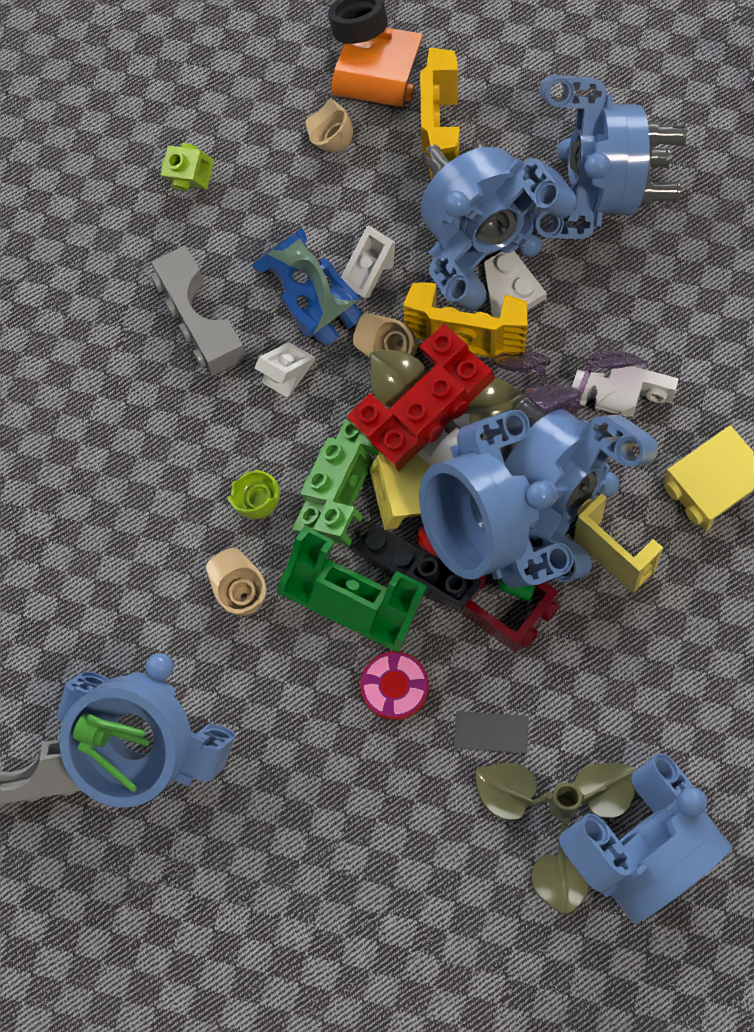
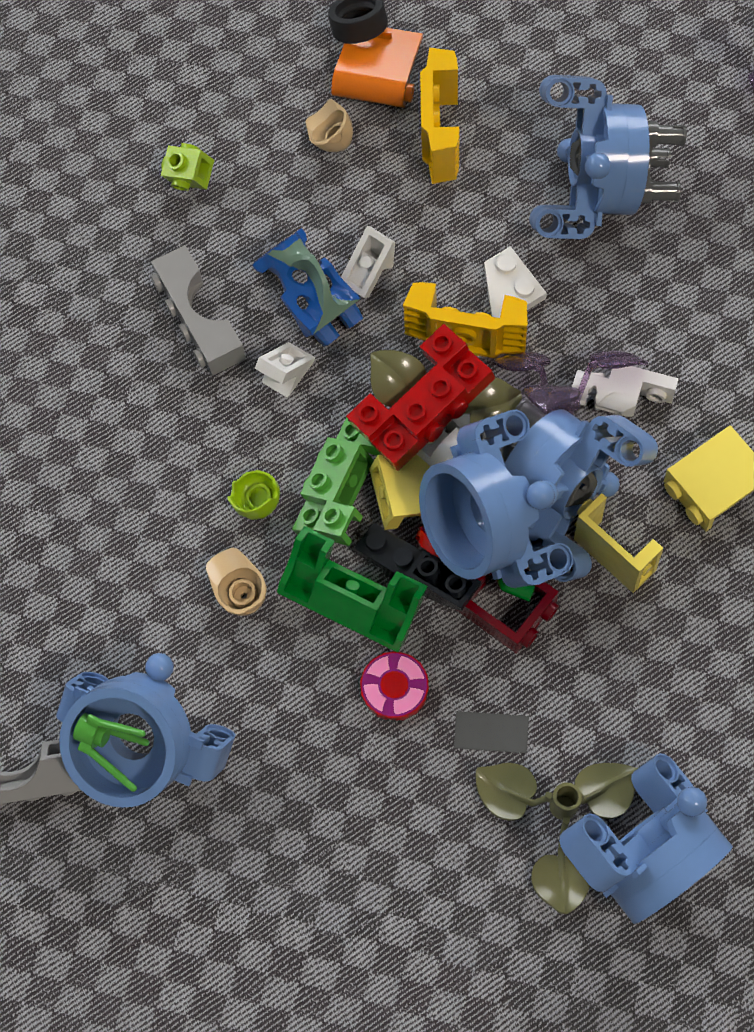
tan cap [353,313,418,358] -> none
medium blue piece [421,141,577,311] -> none

